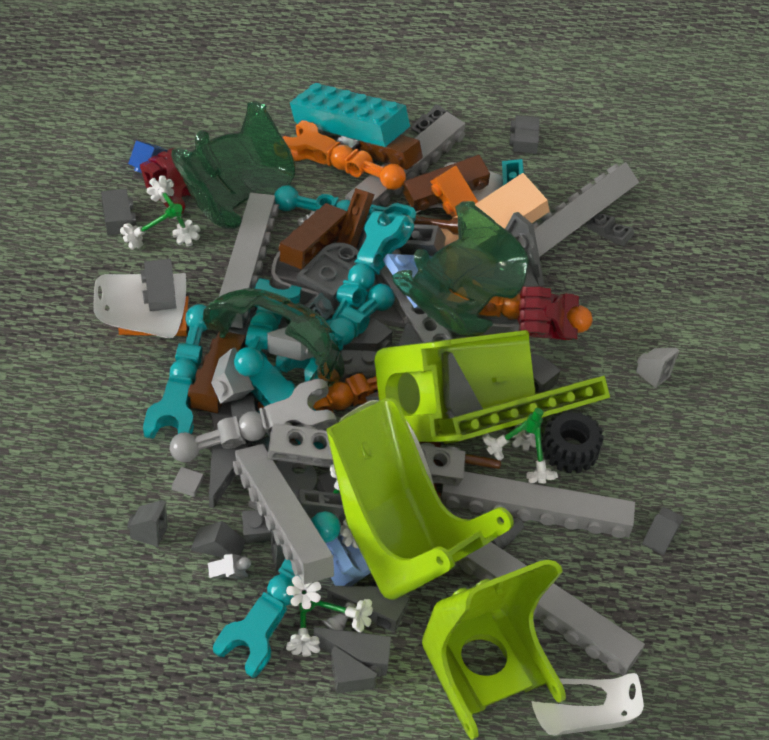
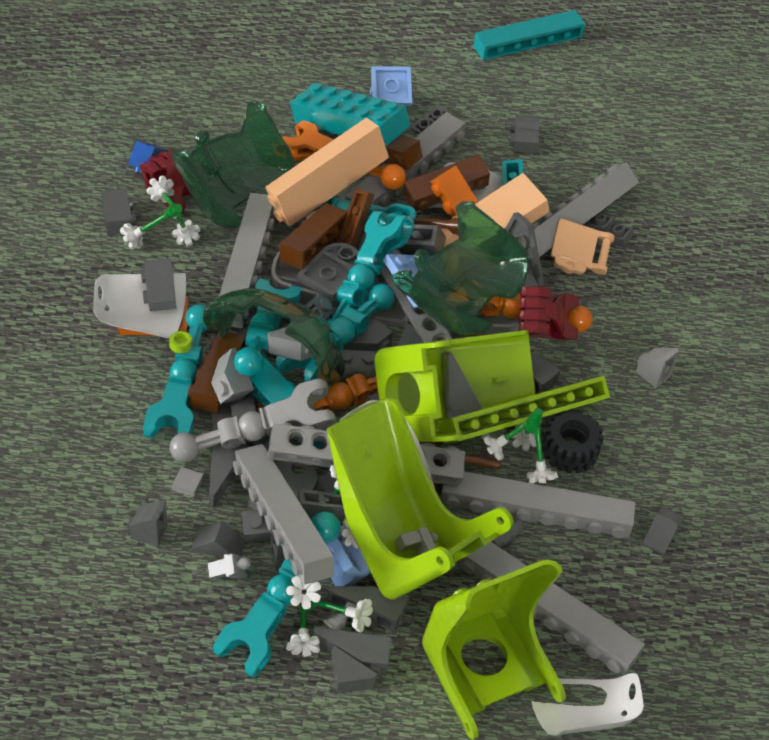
none -> lime tile [169,331,192,353]
none -> light nougat brick [265,118,389,227]
none -> light blue bracket [370,66,412,106]
none -> light grey piece [395,527,439,555]
none -> teal brick [473,10,585,60]
none -> light nougat piece [551,219,615,275]

